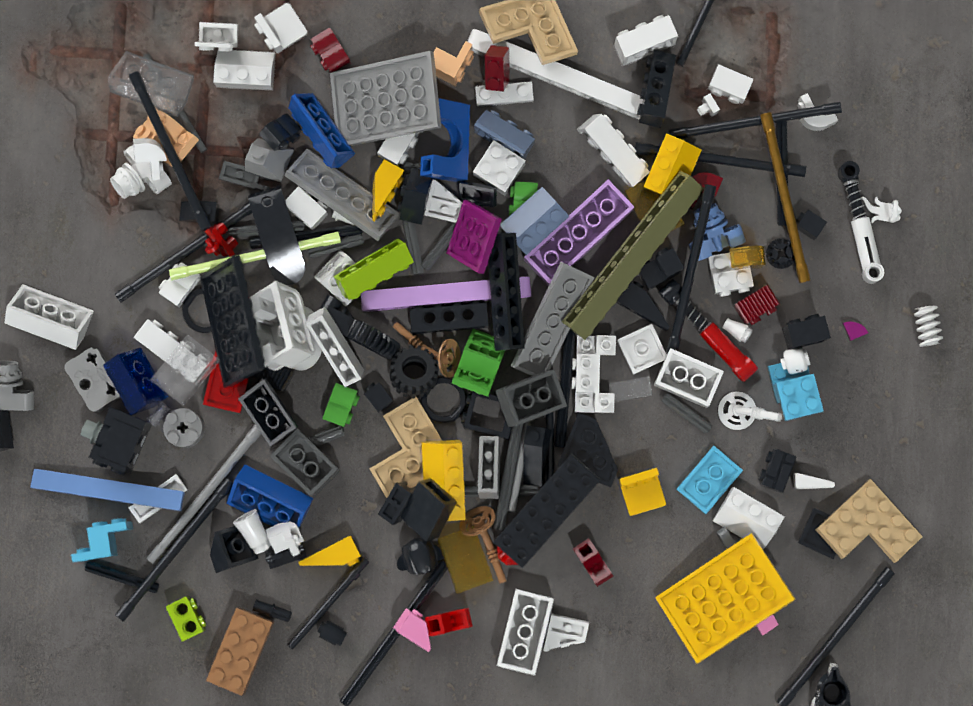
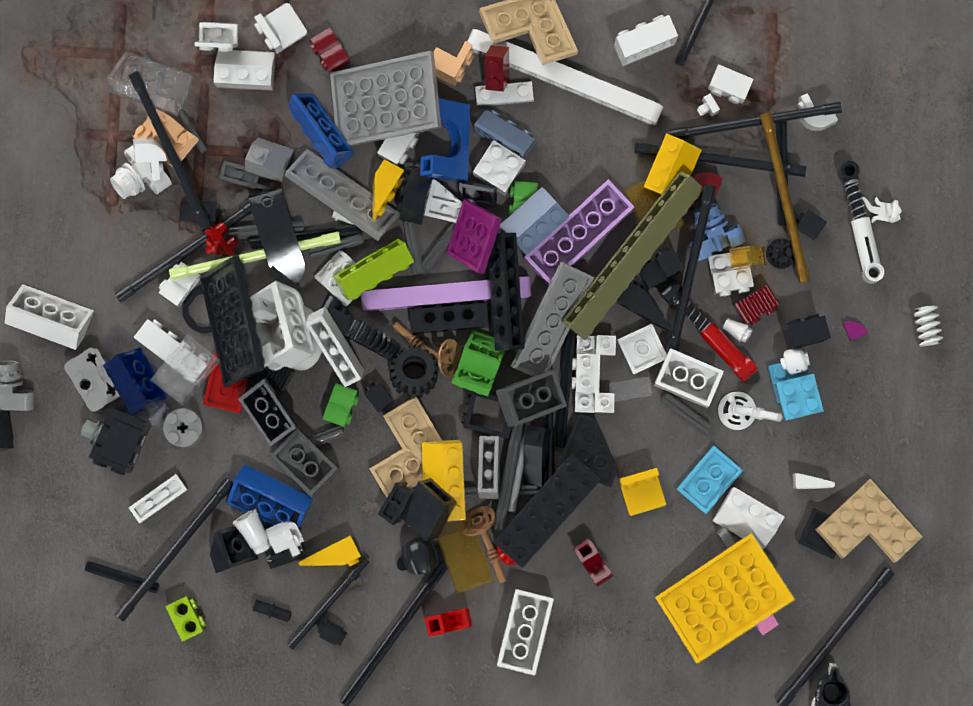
medium blue tile [30,469,185,511] -> none
medium azure bracket [71,518,133,562] -> none
light grey piece [146,424,261,565] -> none
medium nougat brick [206,607,274,696] -> none
black brick [259,113,302,151] -> none
white brick [285,186,328,230] -> none
bright pink slope [393,608,431,652] -> none
black piece [421,377,467,423] -> none
white wing [543,613,589,651] -> none
white wedge [577,114,650,187] -> none
black brick [637,50,676,128] -> none
black brick [758,448,797,493] -> none

